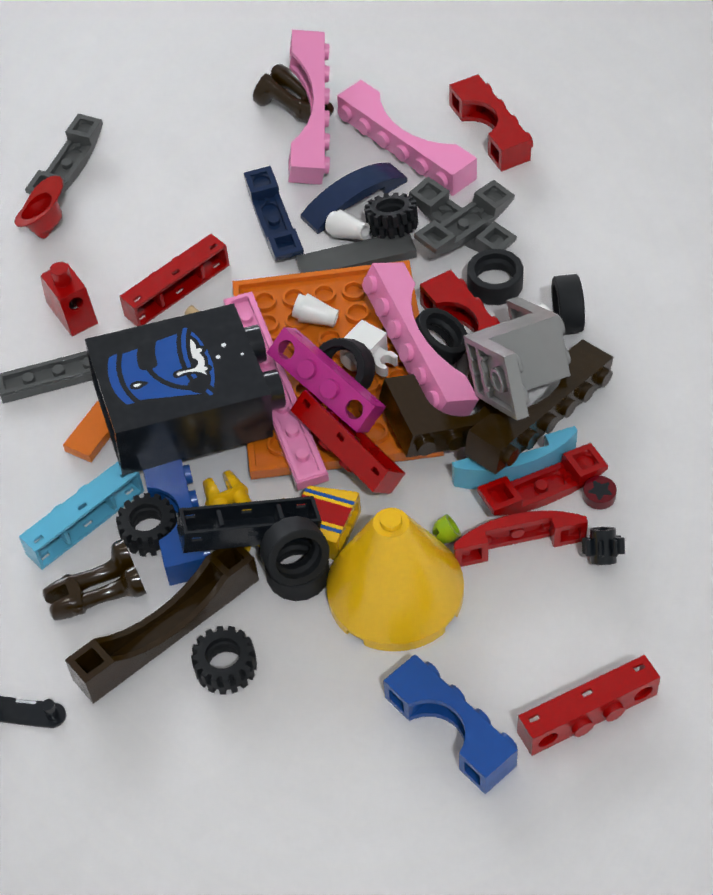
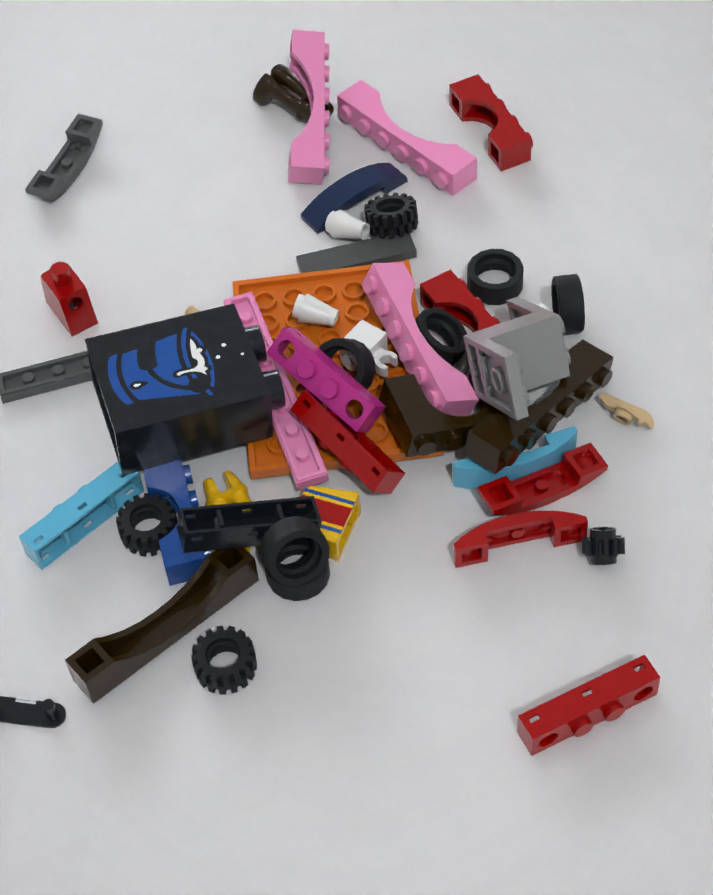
red piece [14,175,63,239] -> none
dark brown piece [42,538,147,621] -> none
orange tile [63,401,110,462] -> none
red piece [119,234,230,326] -> none
dark blue slope [243,166,304,261] -> none
yellow cone [326,508,464,651] -> none
blue arch [383,654,518,794] -> none
dark grey slope [409,177,517,252] -> none
dark grey slope [414,180,515,254] -> none
lime hinge [432,514,461,544] -> none
dark red tile [583,476,617,509] -> none
none -> tan piece [599,393,654,429]

